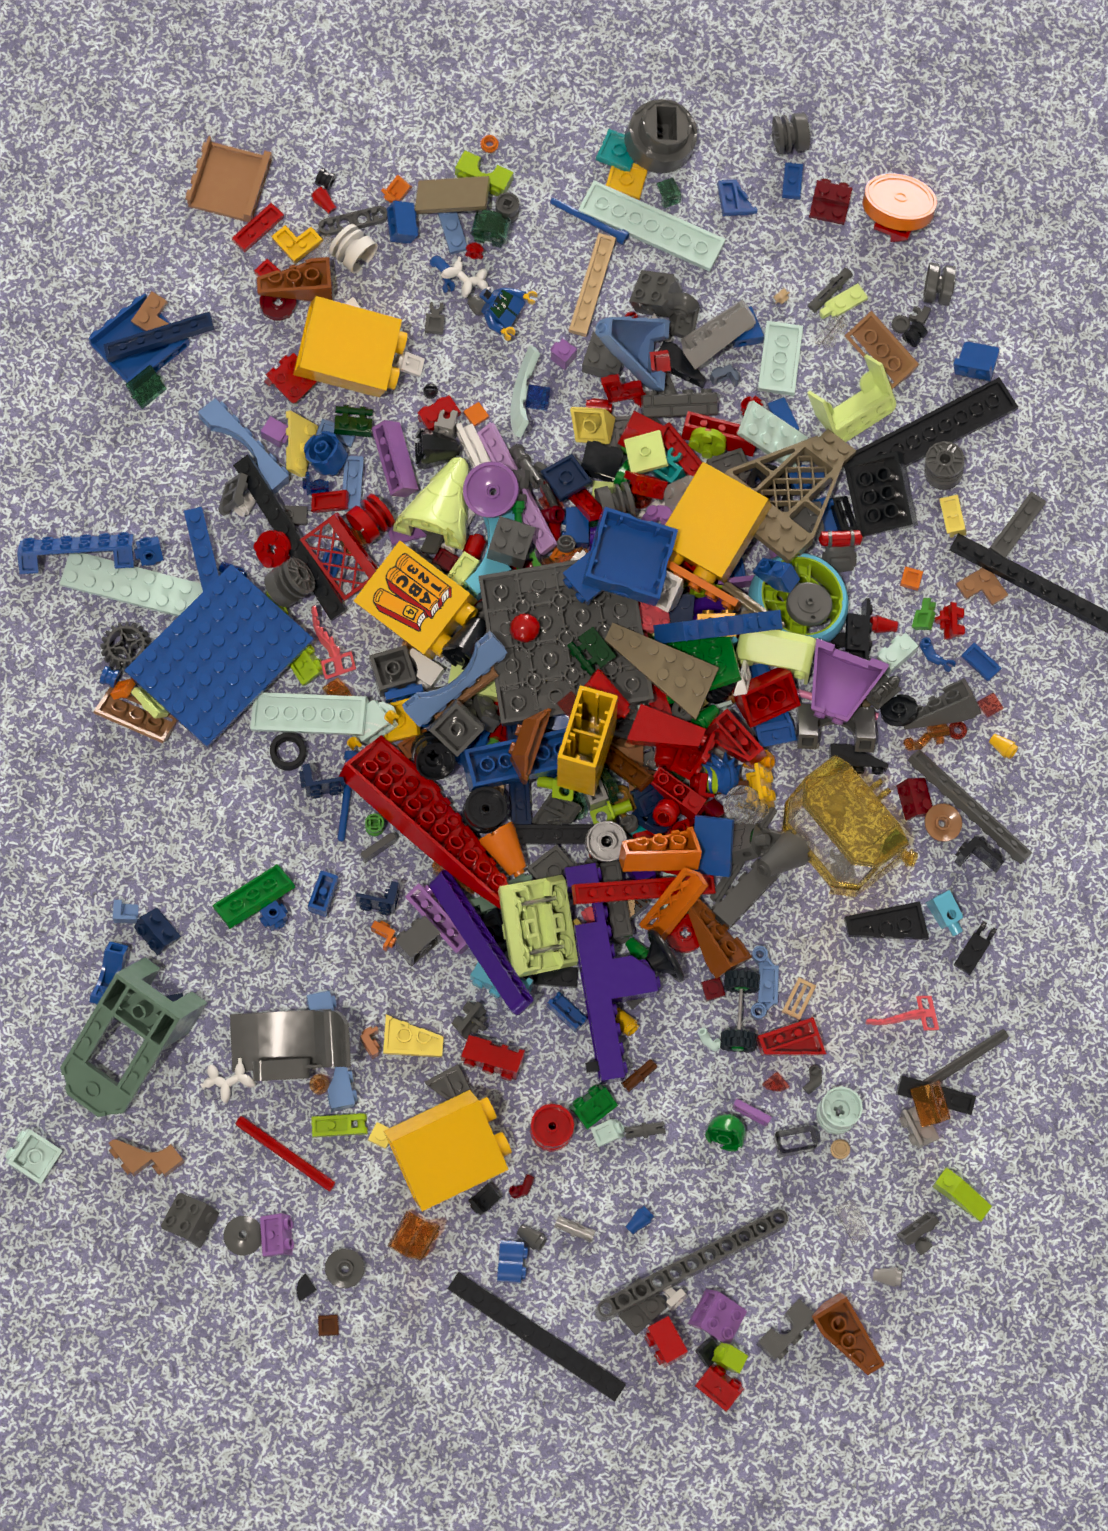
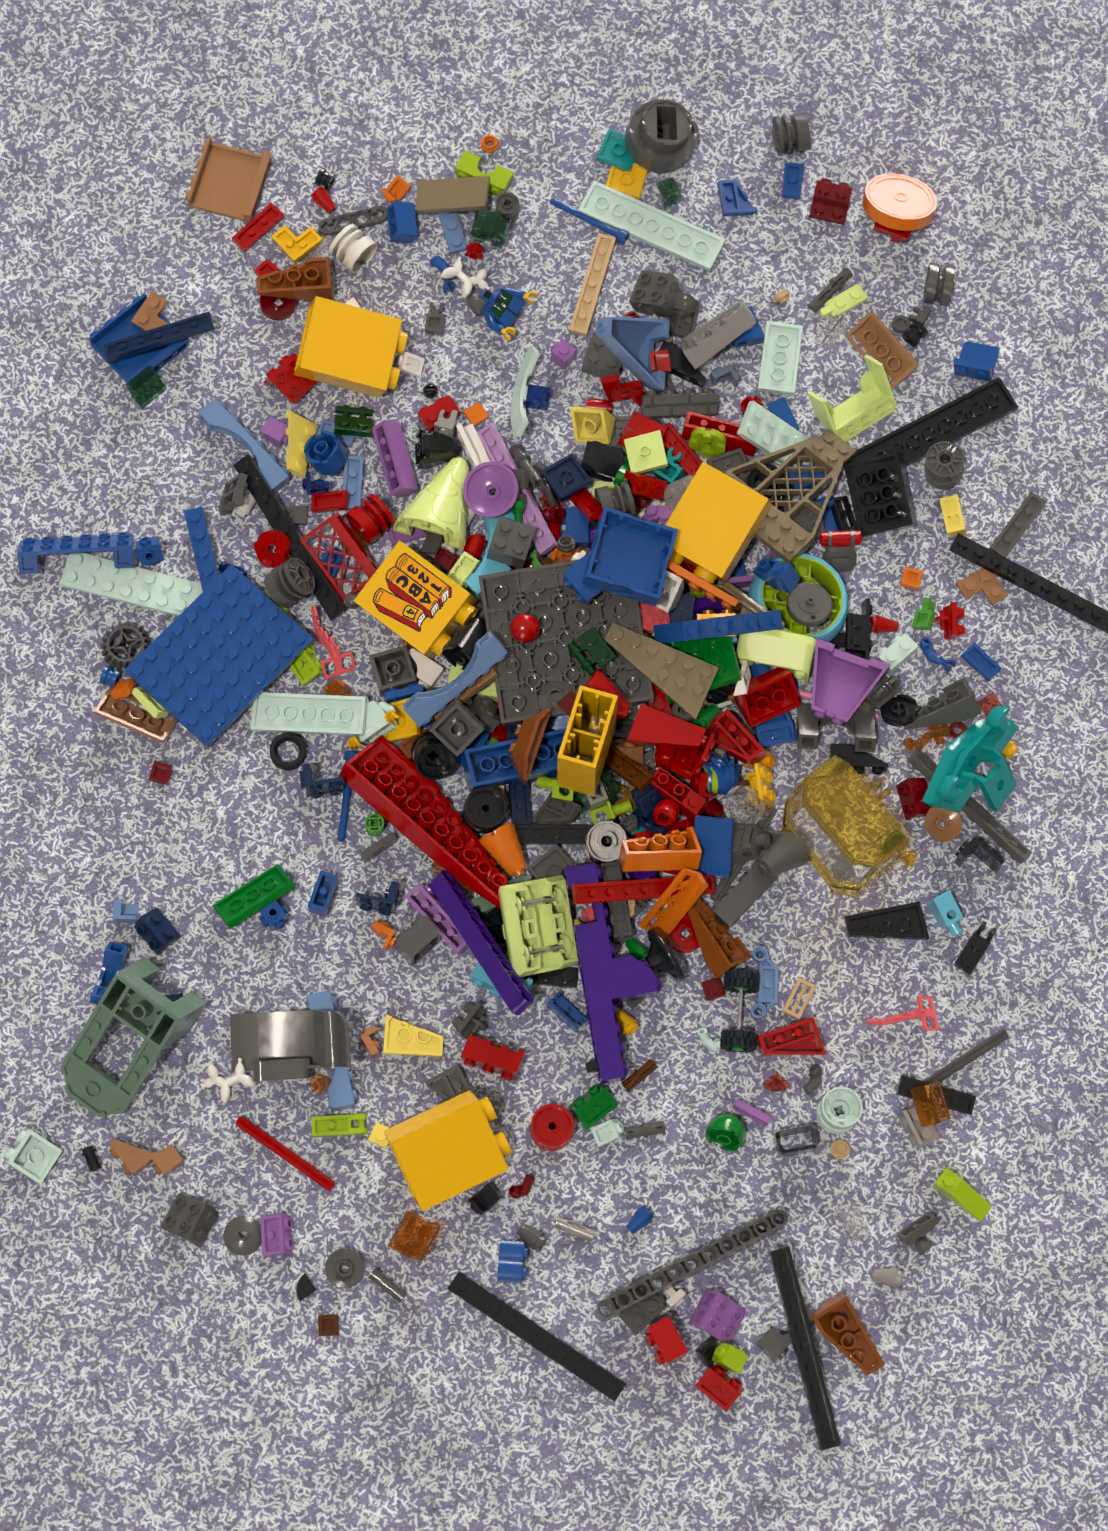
none -> black pin [81,1145,102,1173]
none -> dark red plate [149,761,173,786]
none -> dark grey hinge [345,593,359,609]
none -> dark grey pin [368,1268,407,1303]
none -> black plate [769,1247,841,1450]
none -> teal piece [922,706,1018,813]

